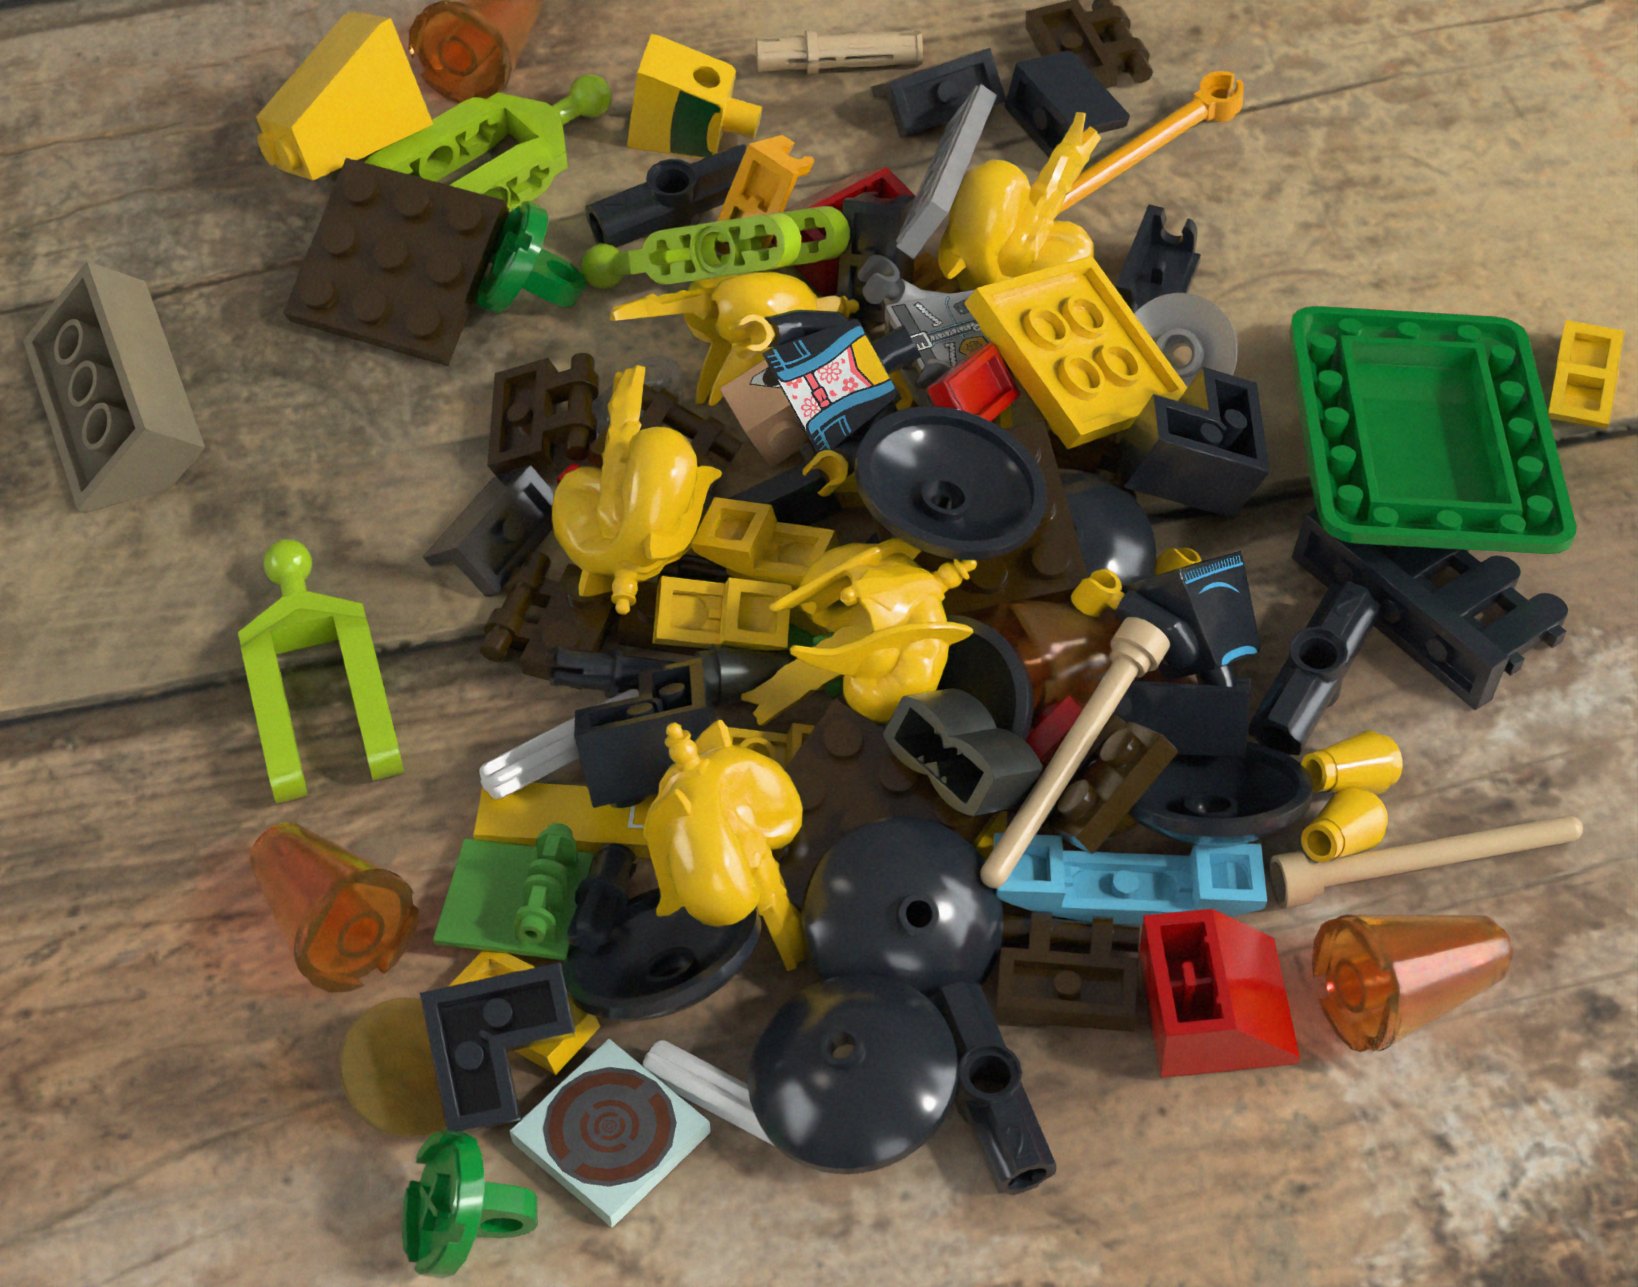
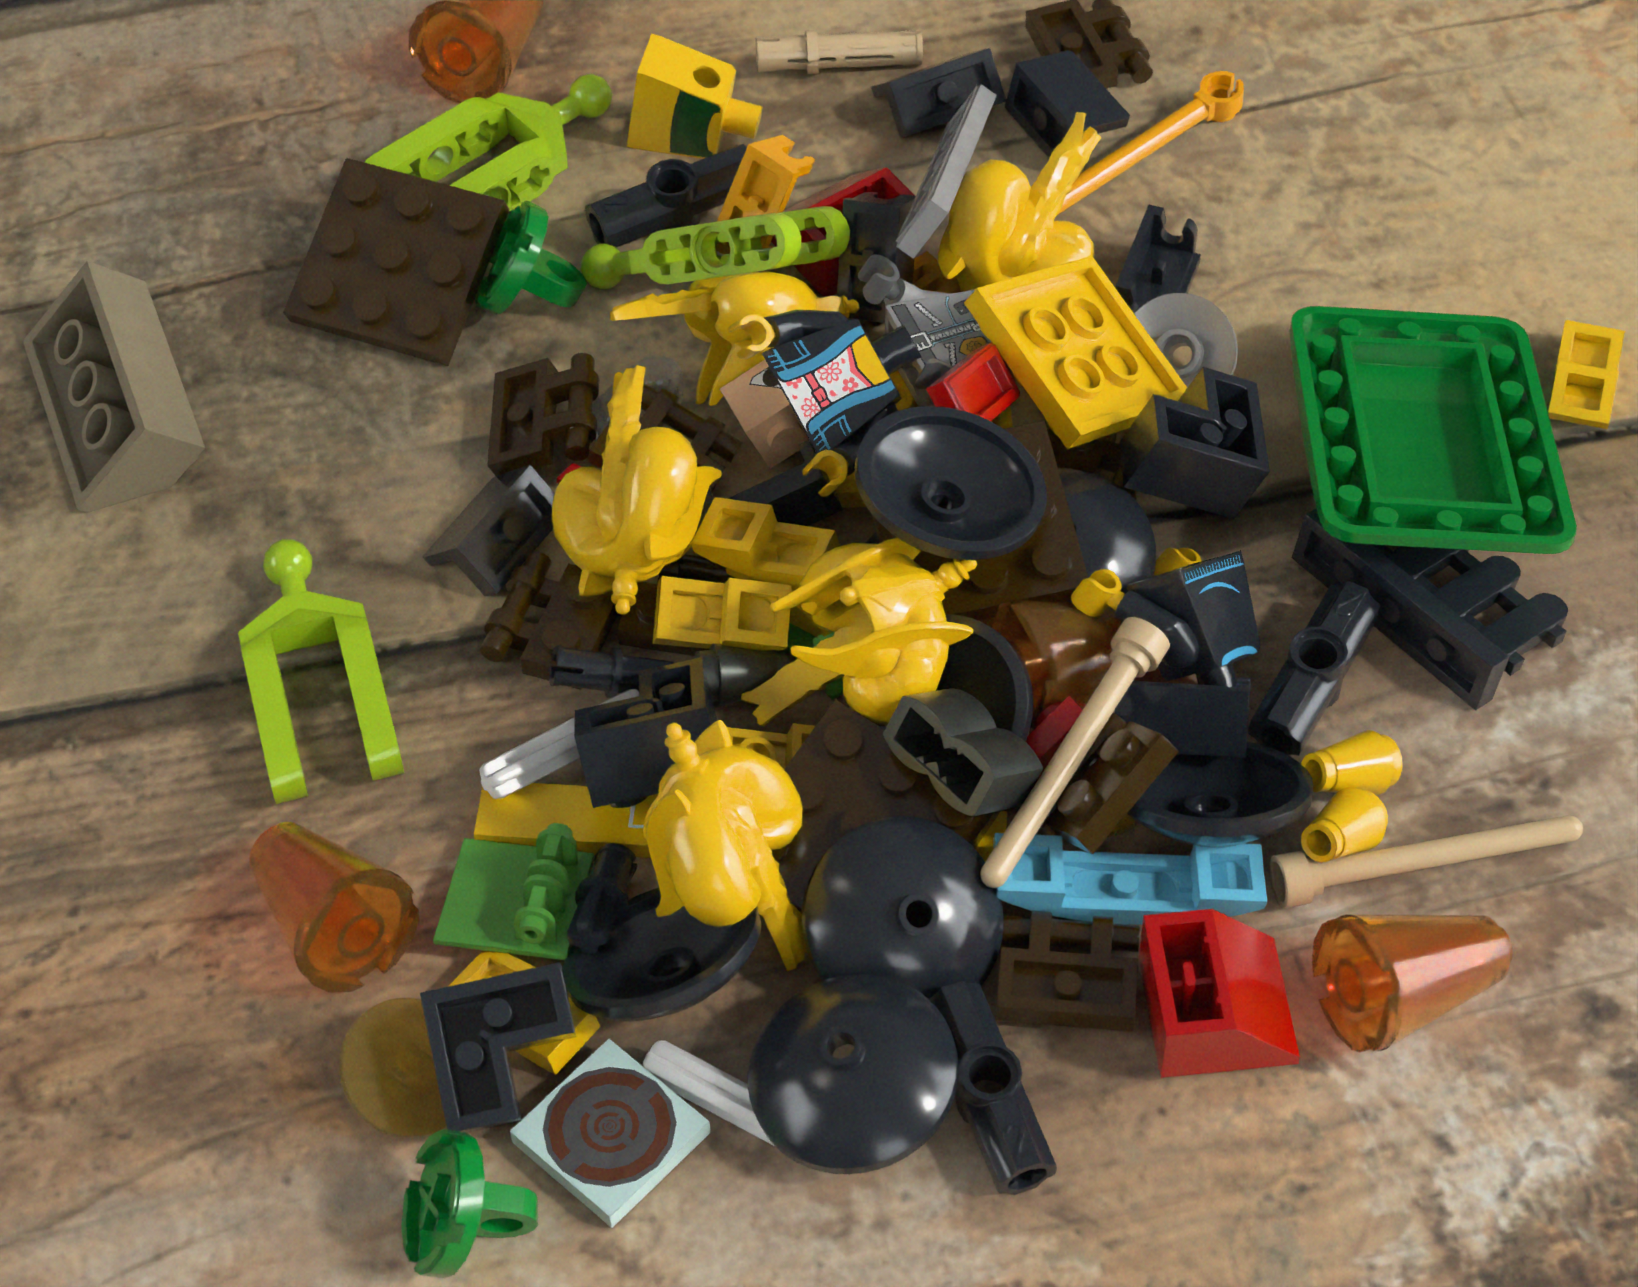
yellow slope [256,11,433,181] -> none

